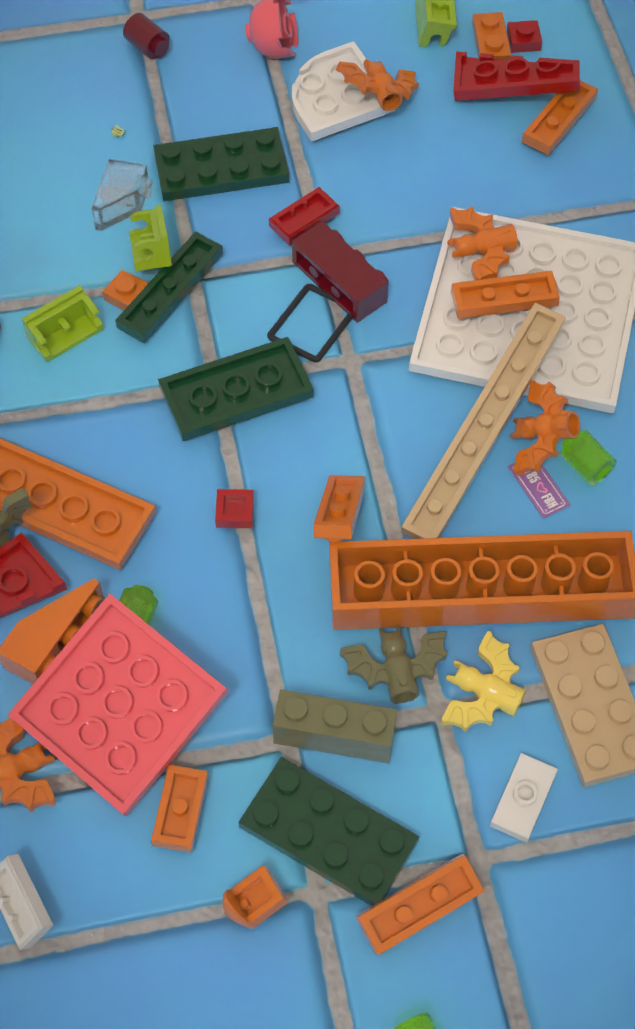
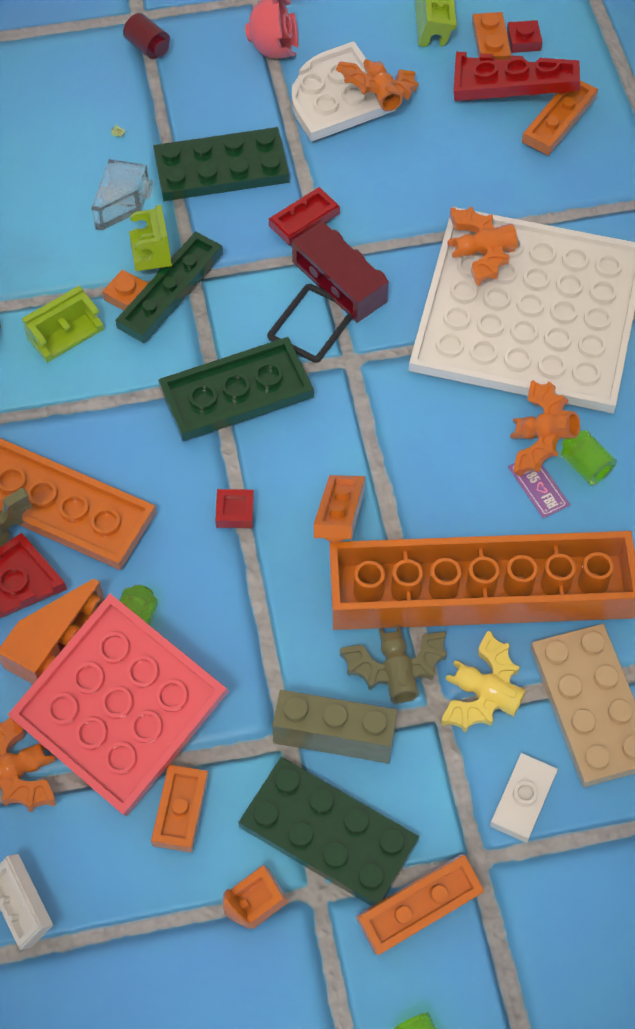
tan plate [401,303,566,539] -> none
orange plate [451,271,560,319] -> none

